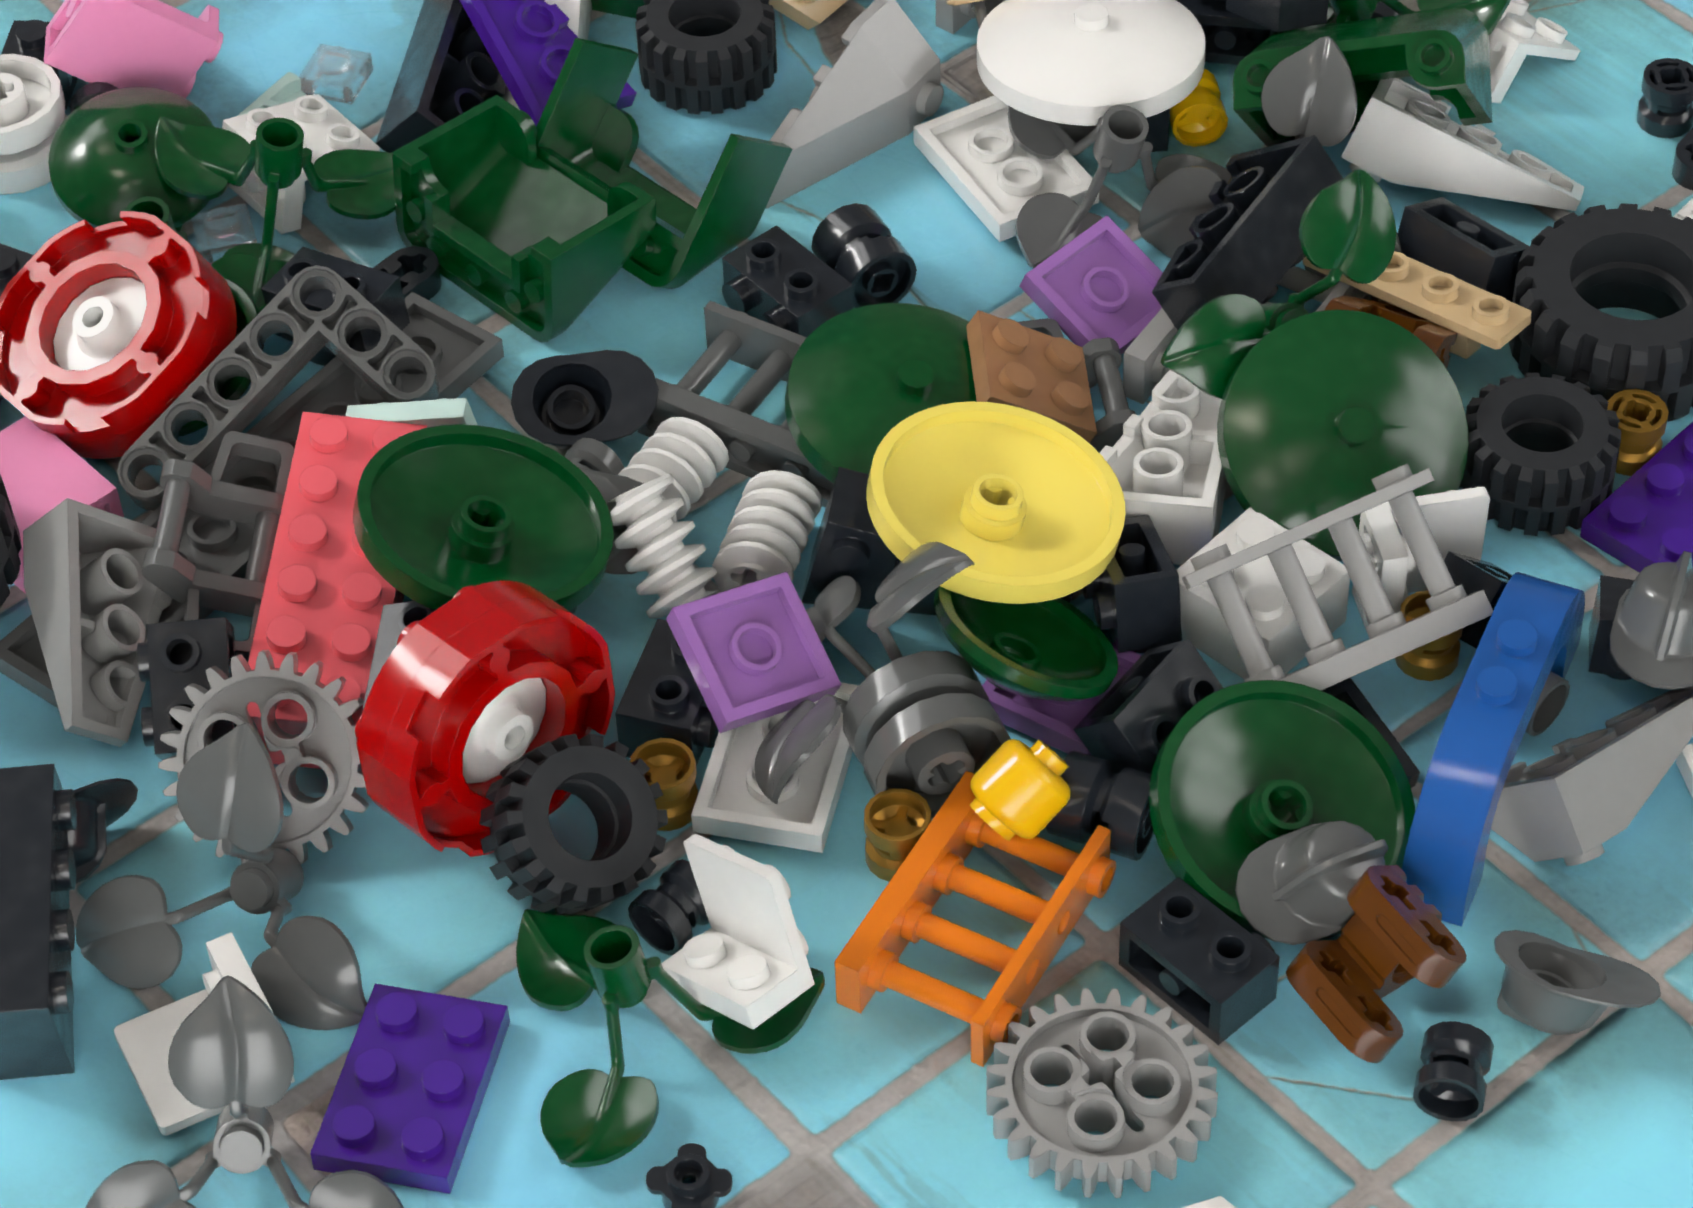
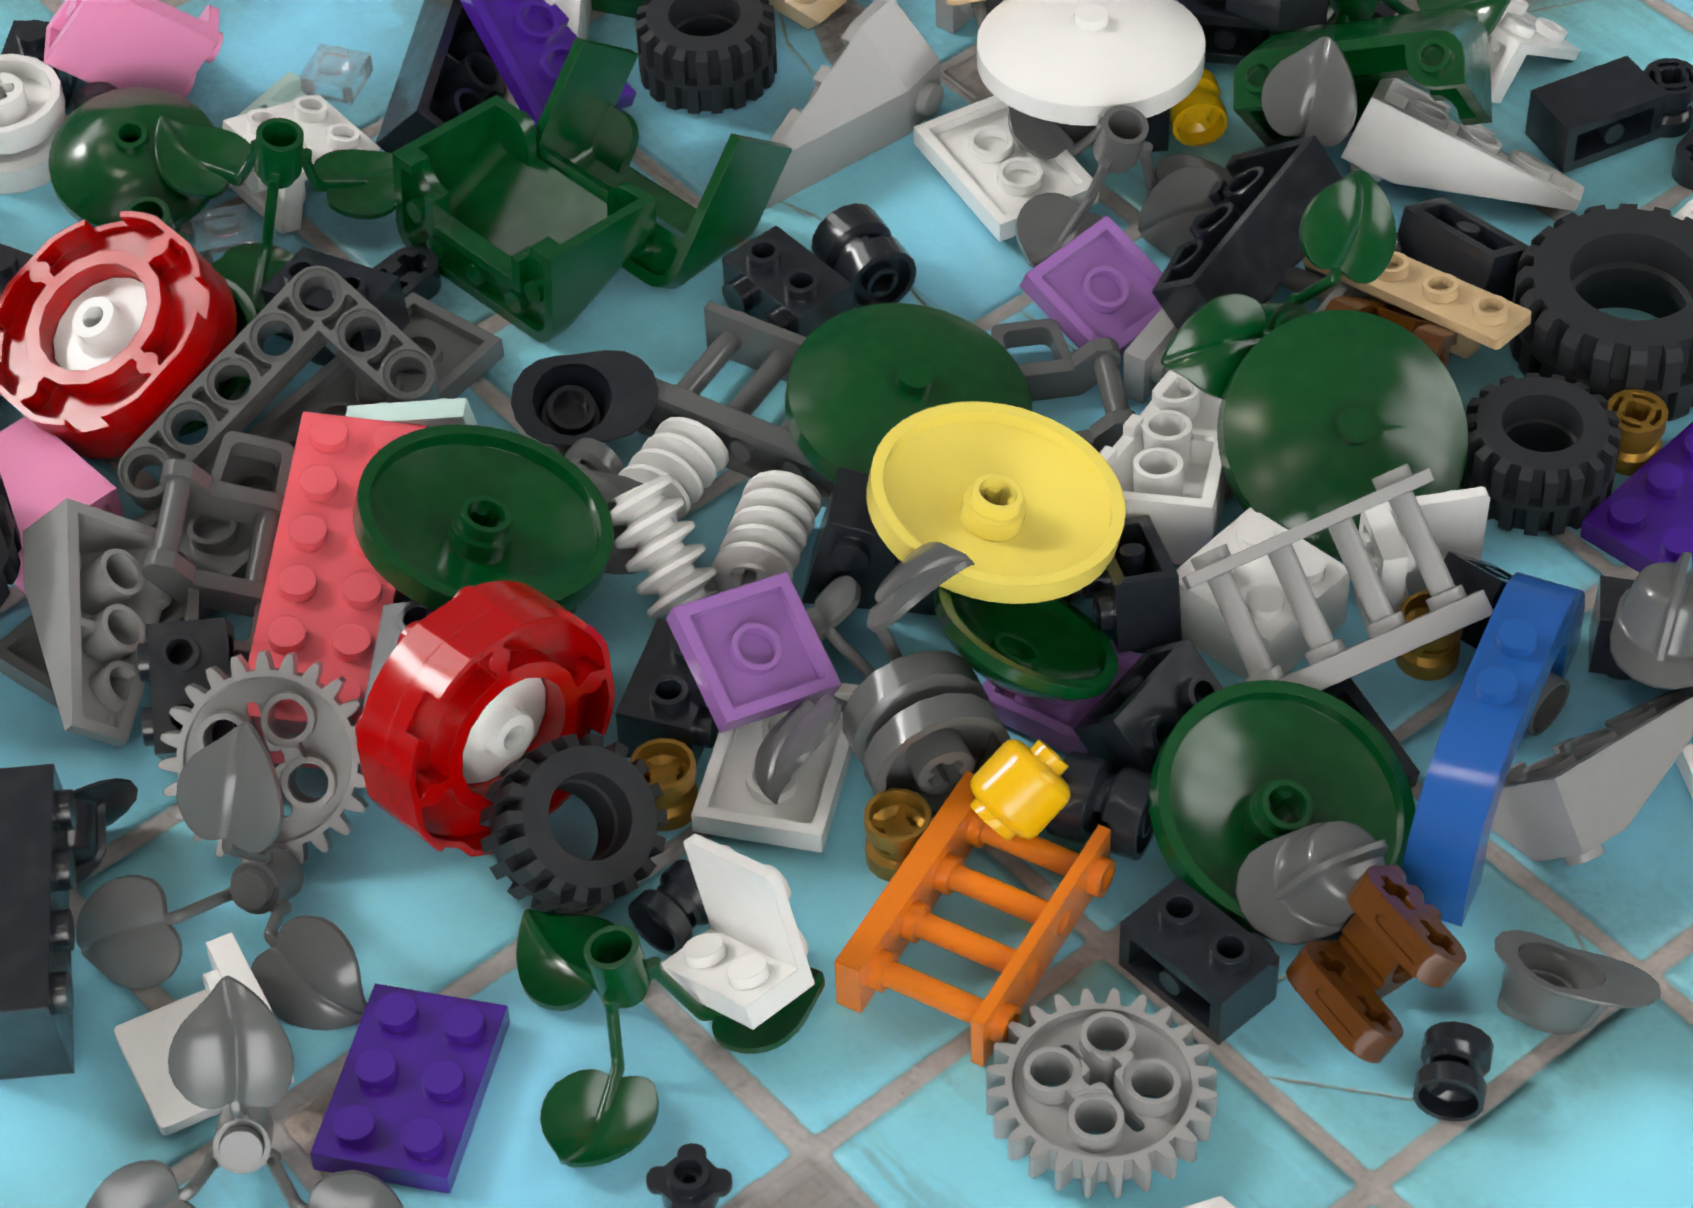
medium nougat plate [966,310,1097,443] -> none
none -> black brick [1525,55,1666,174]

